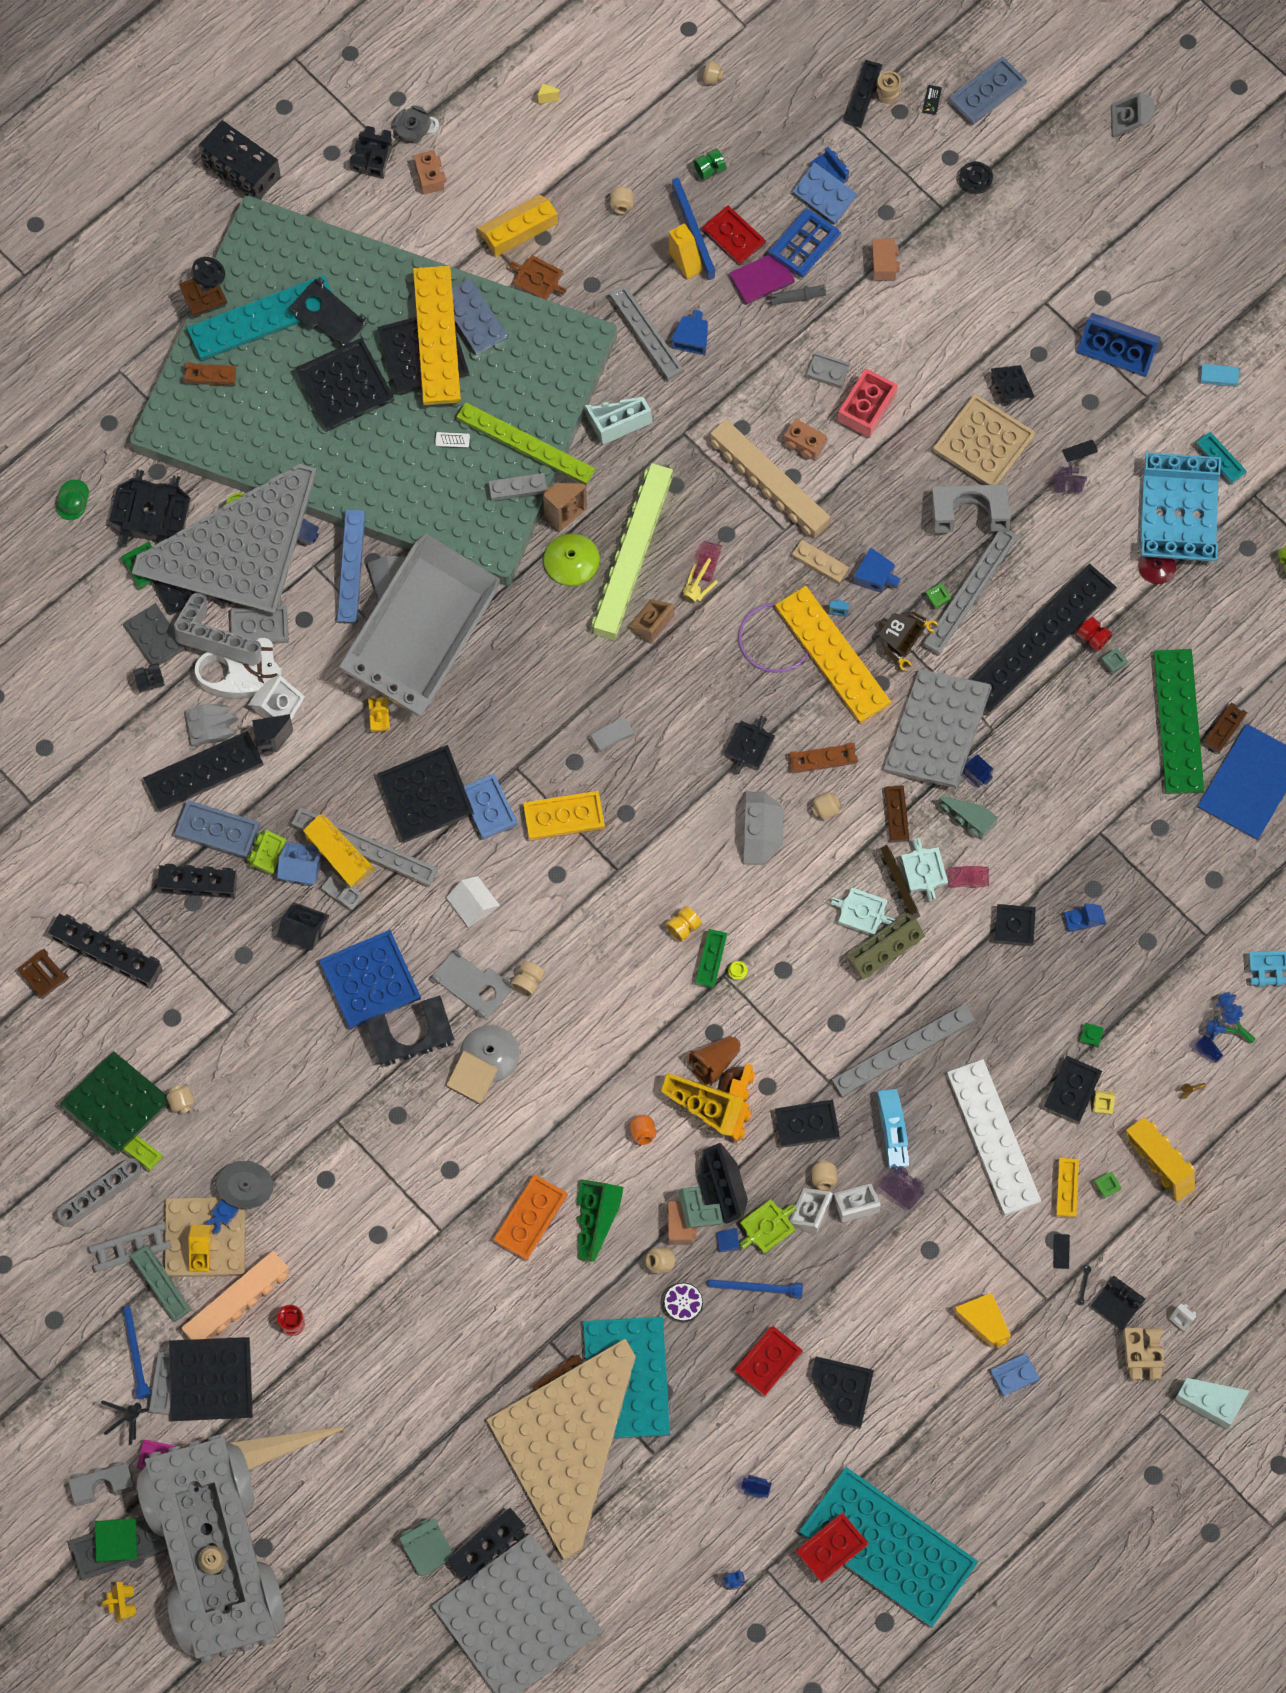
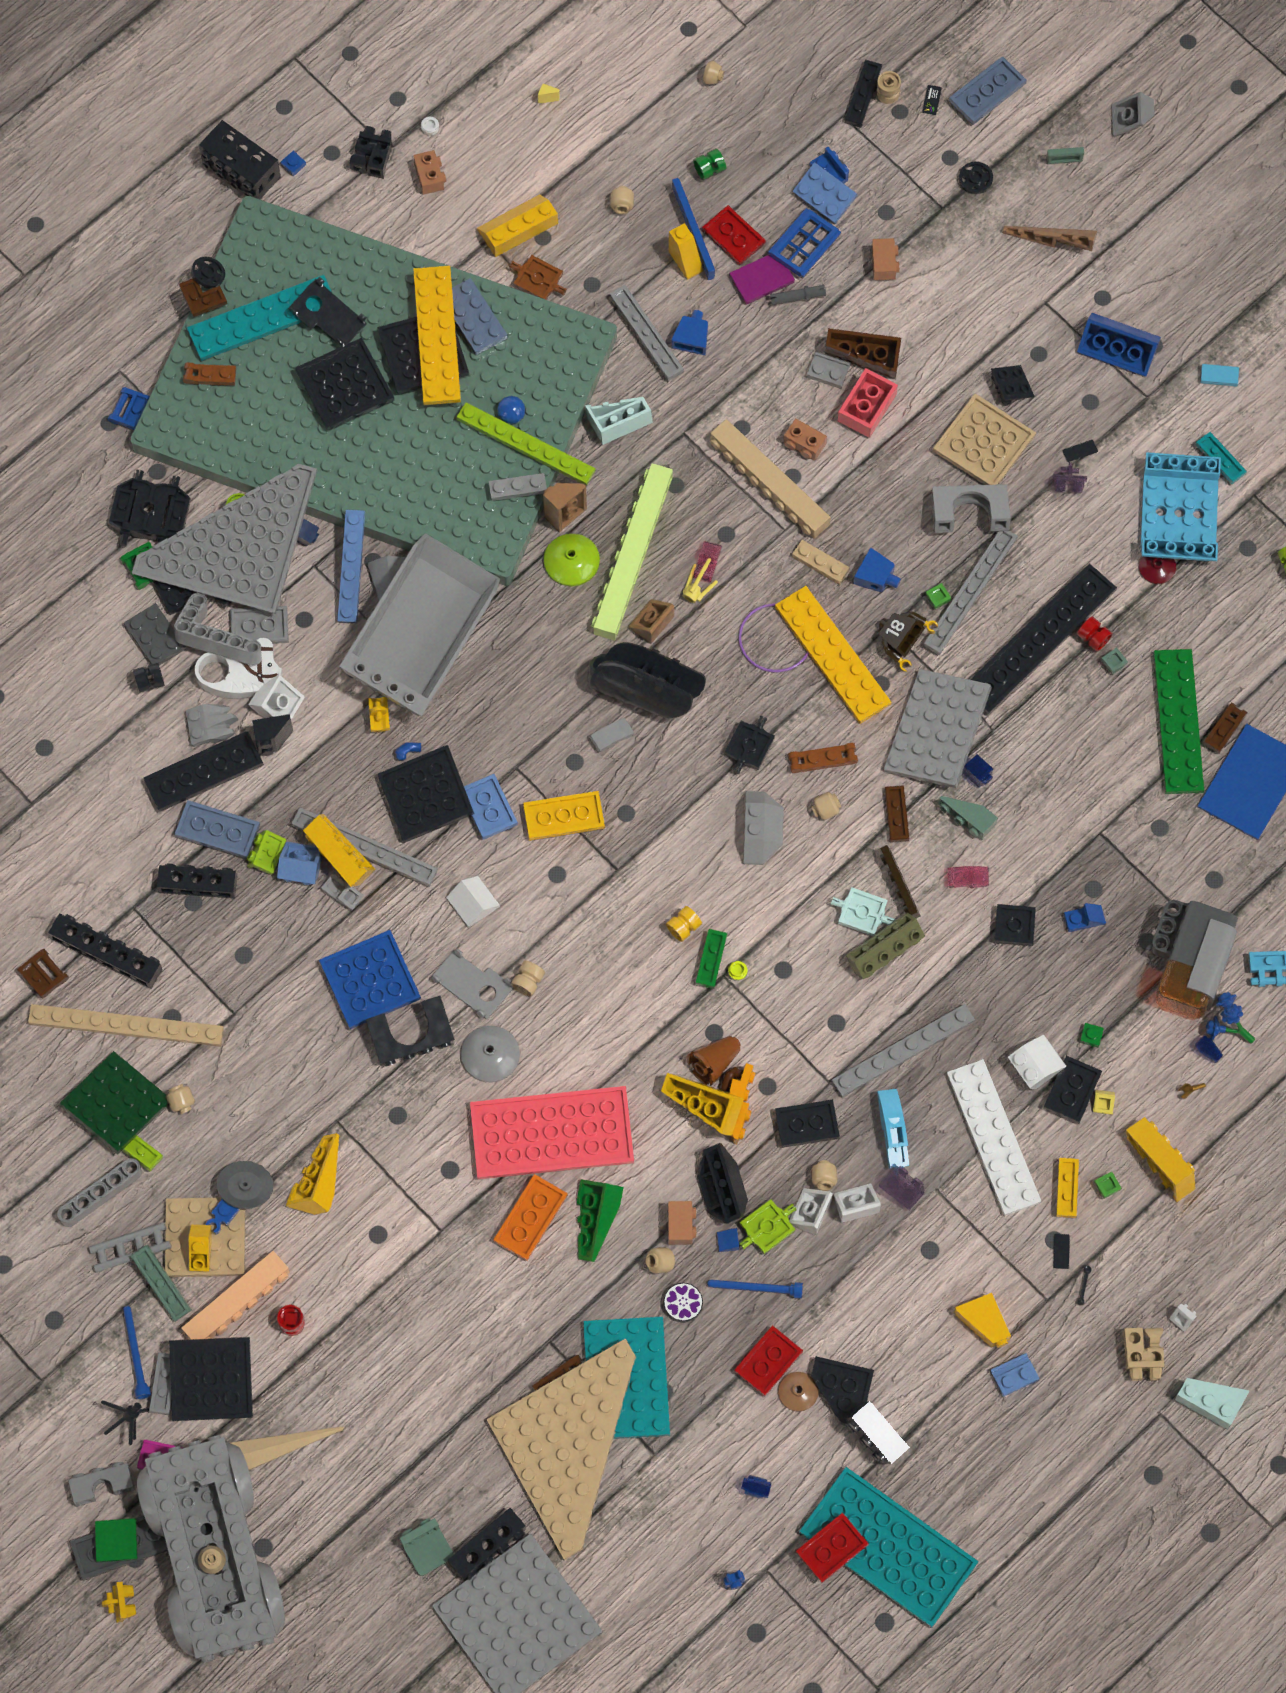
green piece [56,479,89,520] -> none
black slope [277,902,330,950] -> none
dark grey plate [394,105,432,142] -> none
white sticker [436,432,470,447] -> none
tan tile [447,1050,499,1104] -> none
orange head [629,1115,657,1145] -> none
sand green plate [679,1186,723,1229] -> none
dark azure plate [829,600,849,617] -> none
light aqua plate [901,838,948,901] -> none
black hinge [1090,1275,1146,1330] -> none
none -> tan plate [28,1004,224,1047]
none -> blue plate [107,387,150,430]
none -> blue plate [280,151,306,176]
none -> yellow wedge [286,1133,339,1215]
none -> blue arm [395,742,421,760]
none -> coral plate [470,1086,634,1179]
none -> blue hair [497,396,525,424]
none -> black animal [587,642,706,718]
none -> medium nougat dish [778,1372,818,1412]
none -> reddish brown wedge [825,328,901,380]
none -> brick [844,1401,909,1464]
none -> medium nougat wedge [1002,226,1097,251]
none -> white slope [1008,1035,1066,1089]
none -> sand green tile [1046,147,1084,164]
none -> piece [1151,900,1238,1019]

